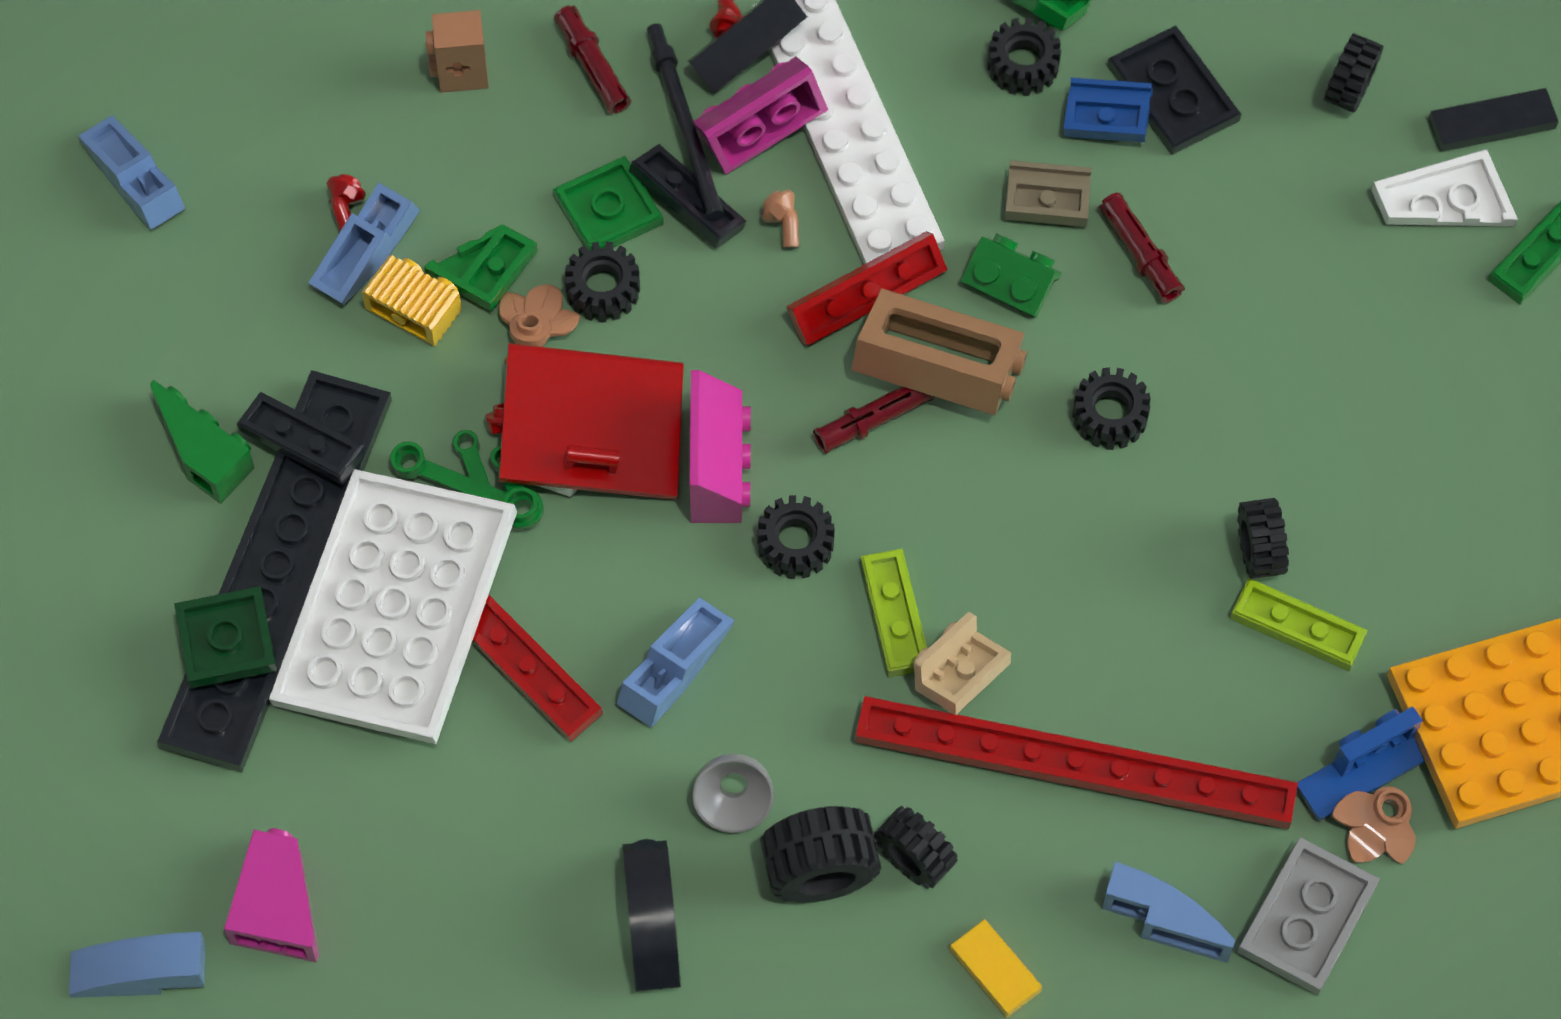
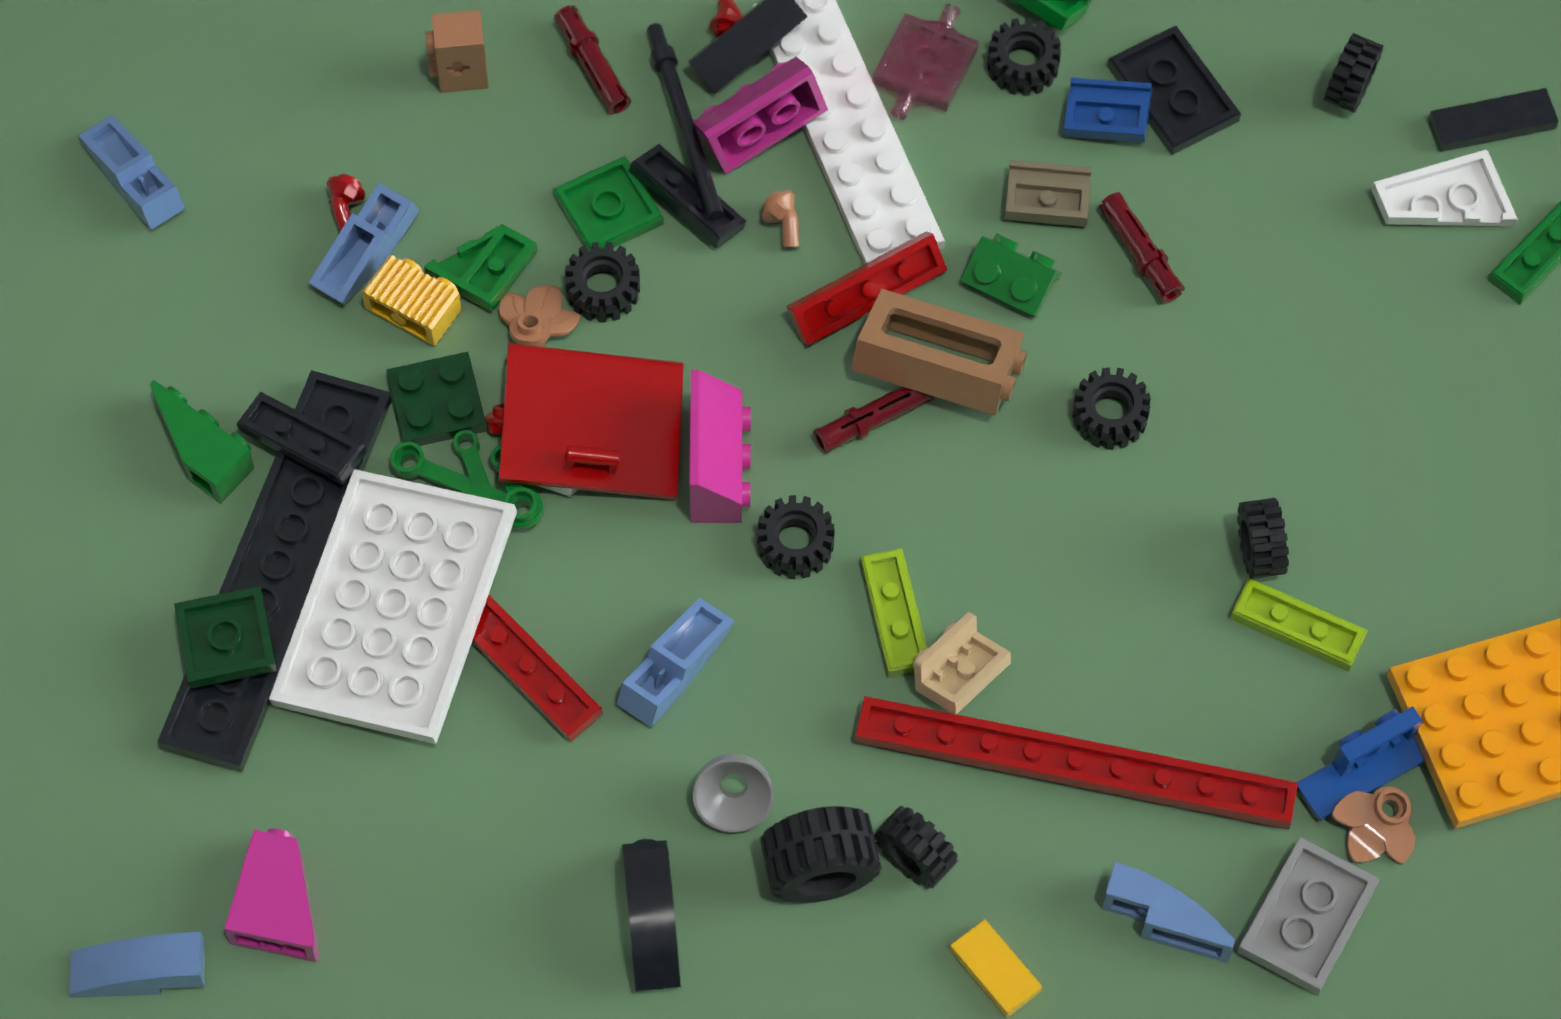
none -> dark green plate [386,351,487,446]
none -> clear pink plate [873,3,979,120]

